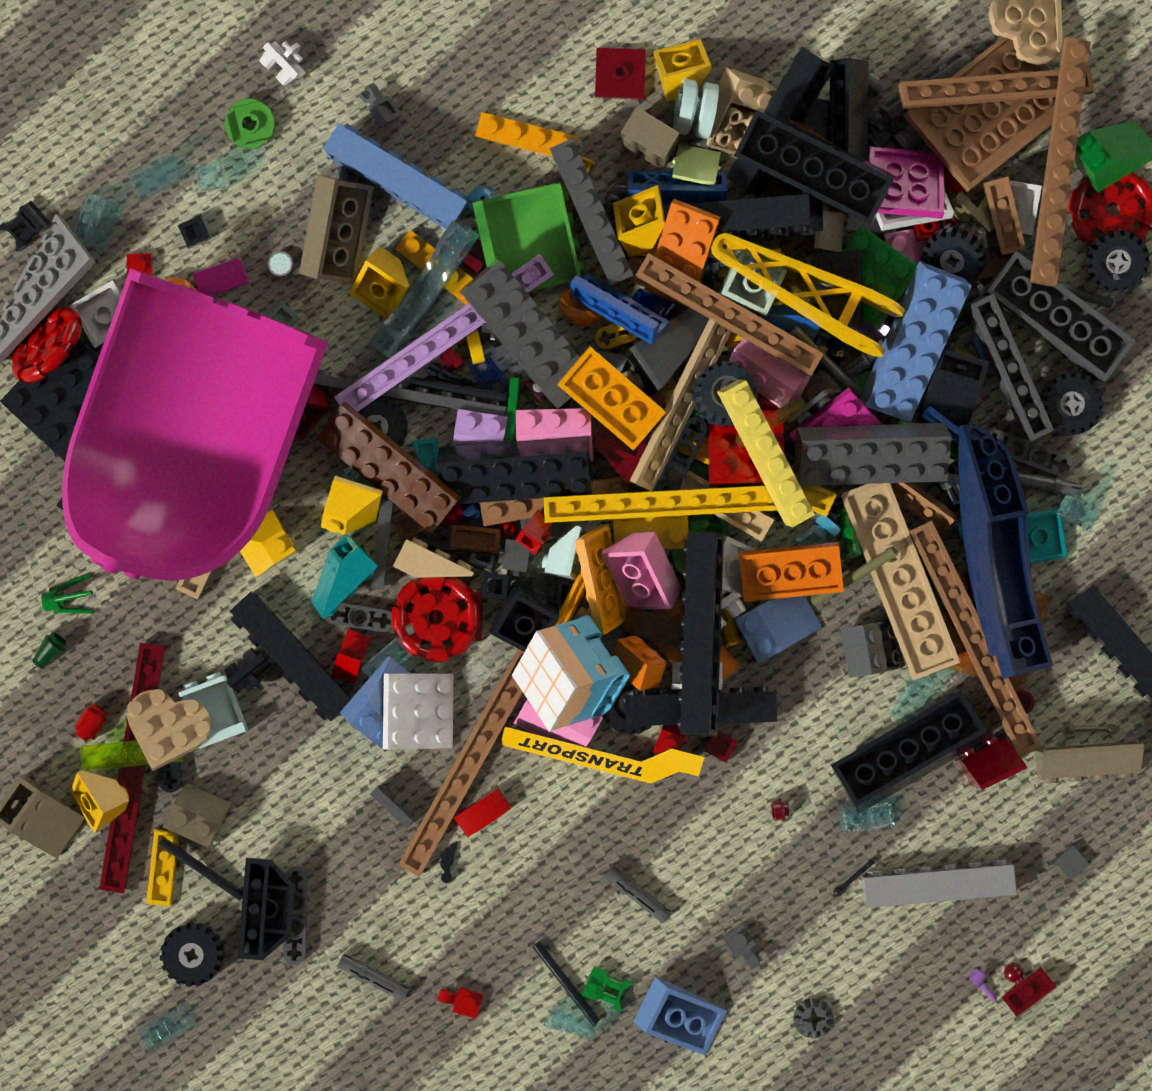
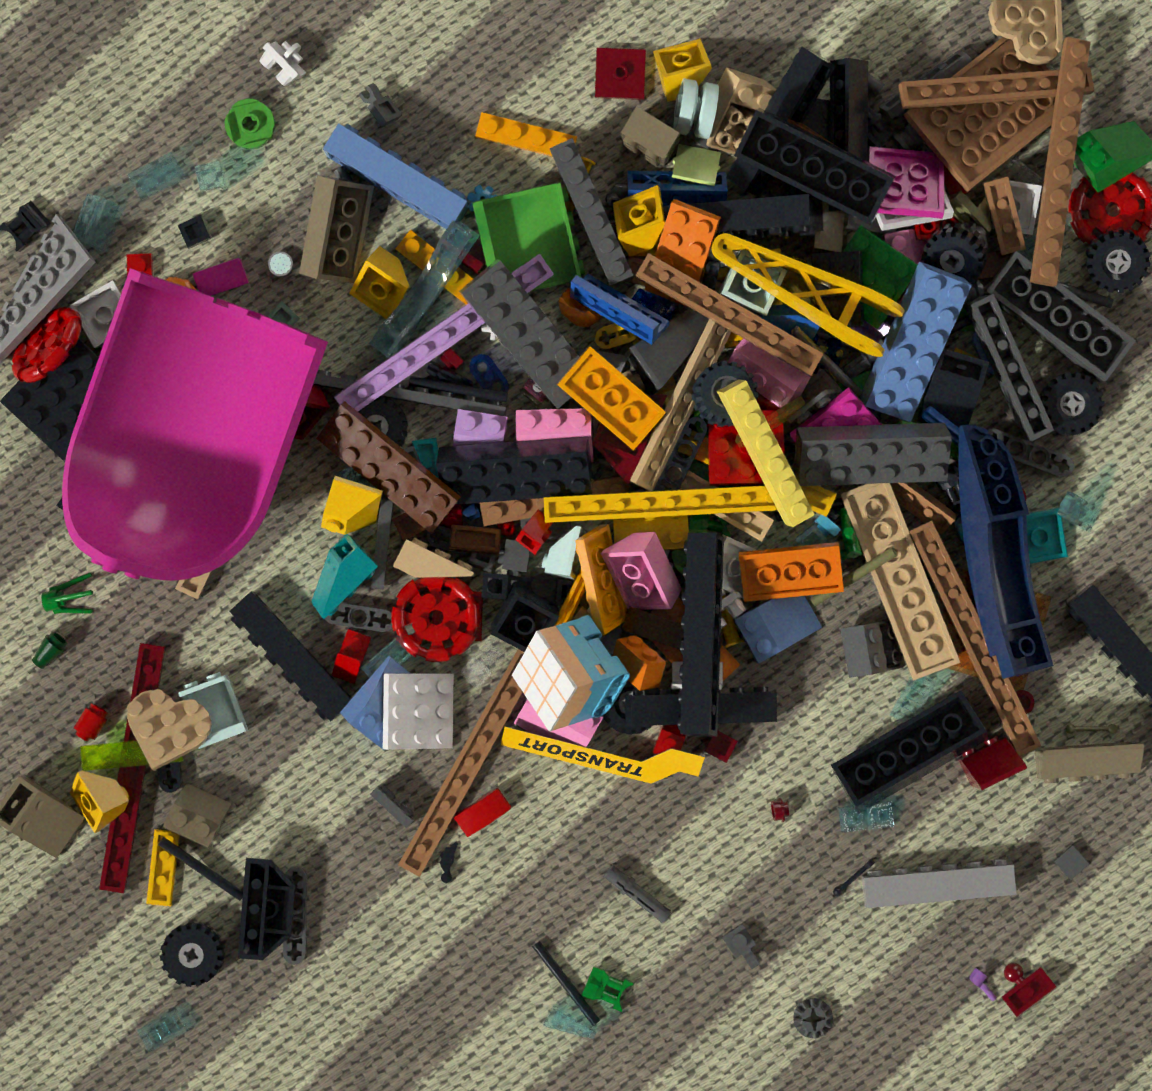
black hips [224,648,272,693] -> none
yellow slope [240,509,299,577] -> none
dark grey pin [337,953,410,1002] -> none
red plate [438,987,483,1019] -> none
yellow beam [467,328,485,365] -> none
green tile [504,377,522,442] -> none
medium blue slope [633,977,727,1055] -> none
dark grey pin [1017,471,1083,499] -> none

